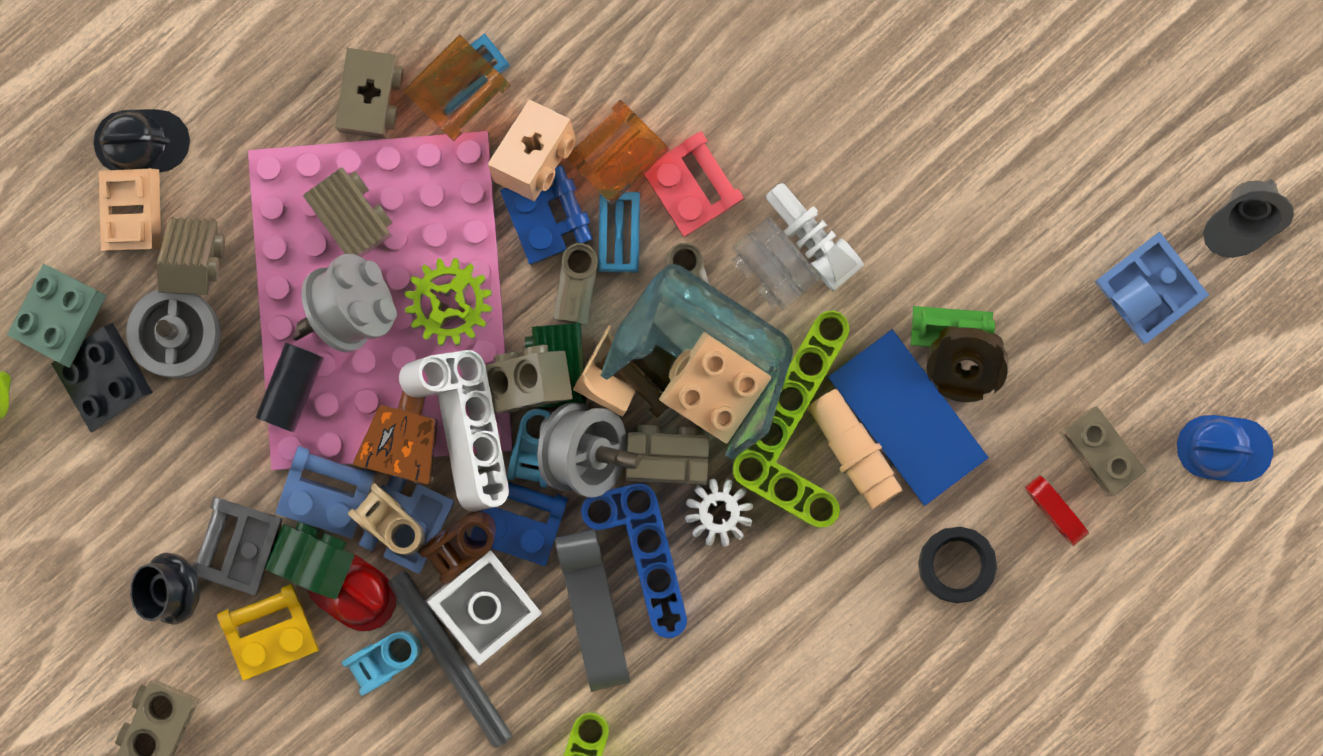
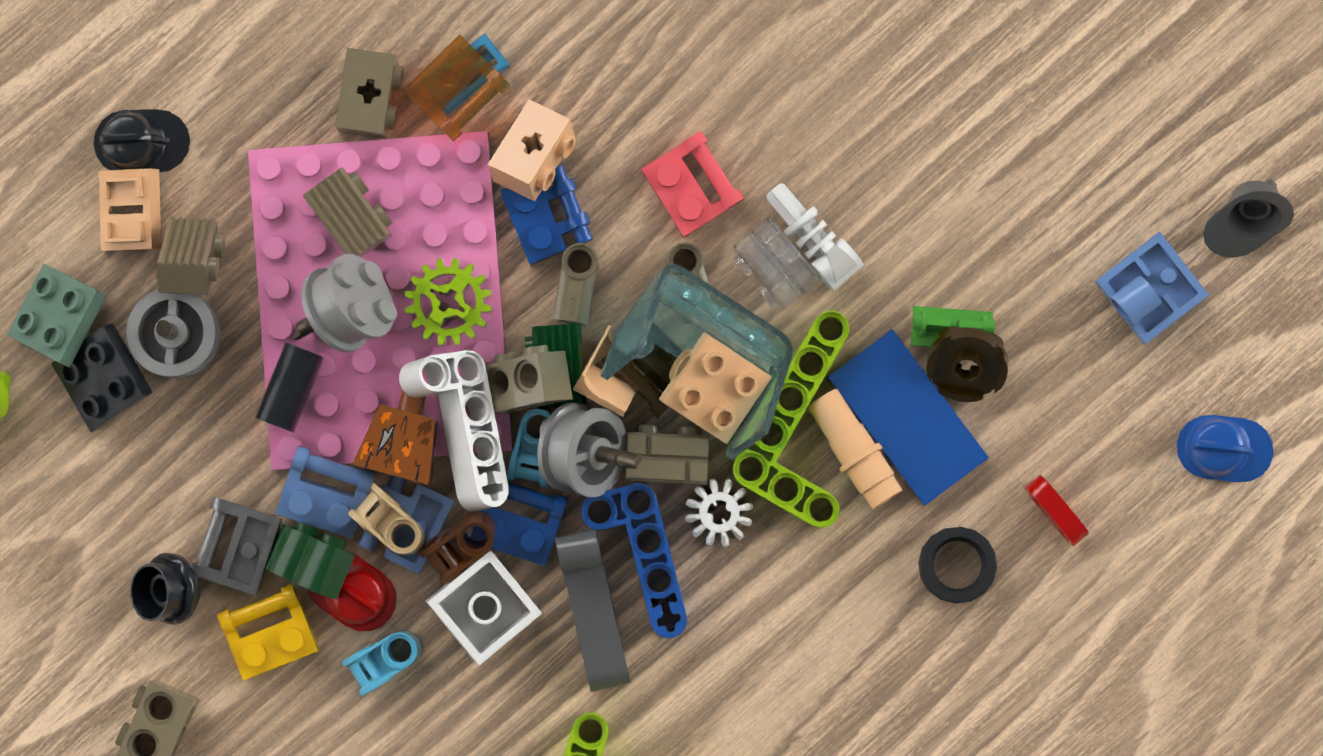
dark grey axle [388,571,512,748] -> none
clear orange plate [566,100,669,205] -> none
dark azure tile [598,192,640,273] -> none
dark tan brick [1059,406,1146,496] -> none

